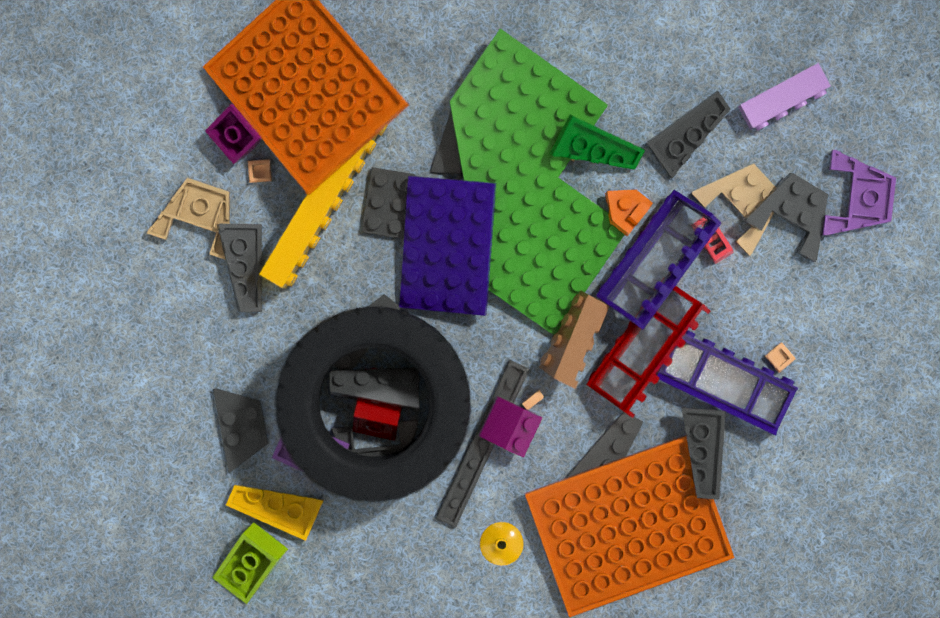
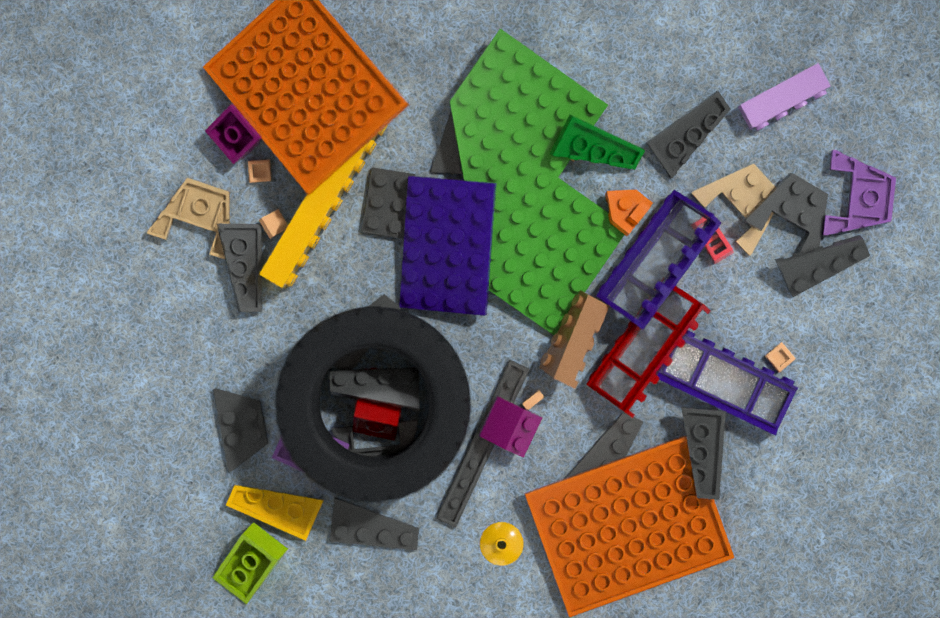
none -> light nougat tile [259,209,288,239]
none -> dark grey wing [330,497,419,550]
none -> dark grey wing [775,235,870,297]

